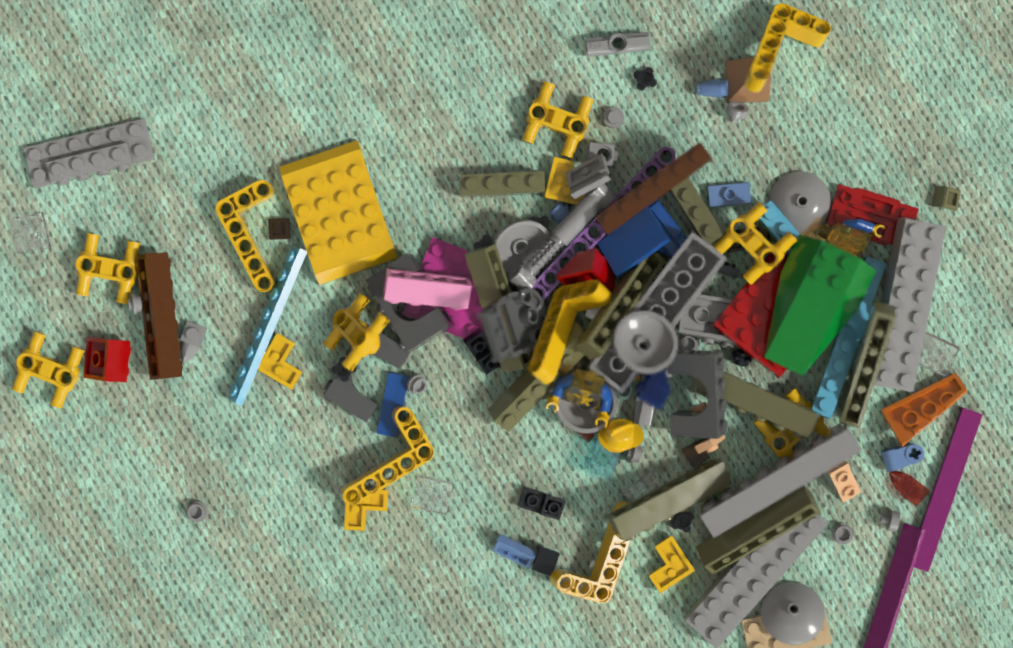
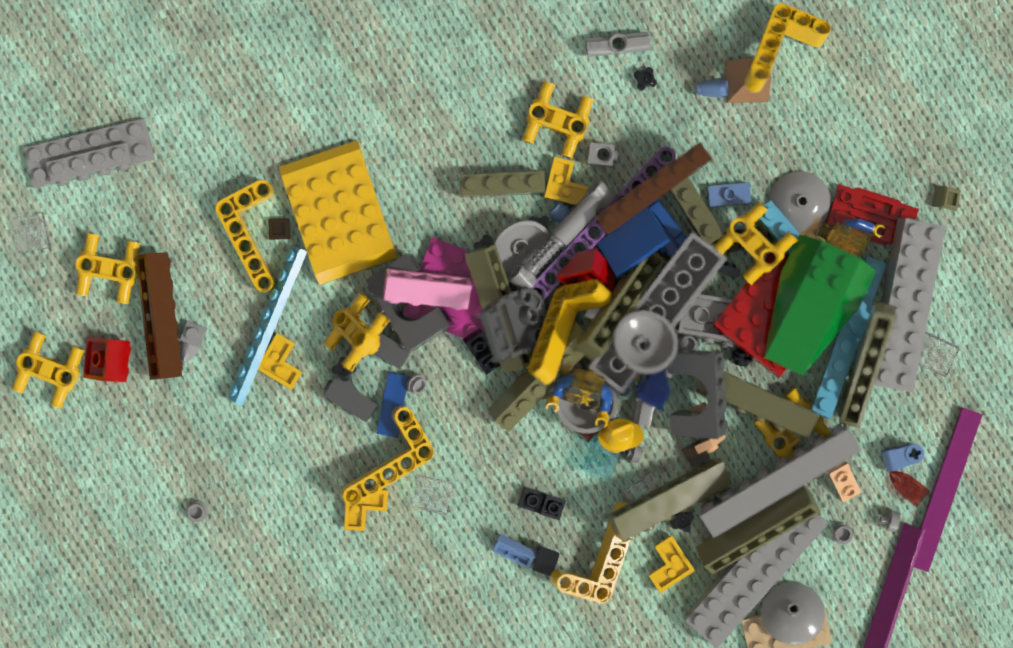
light grey plate [127,294,142,315] -> none
light grey plate [566,153,611,199] -> none
light grey plate [603,107,624,128] -> none
light grey tile [726,101,749,123] -> none
orange wing [881,373,967,447] -> none

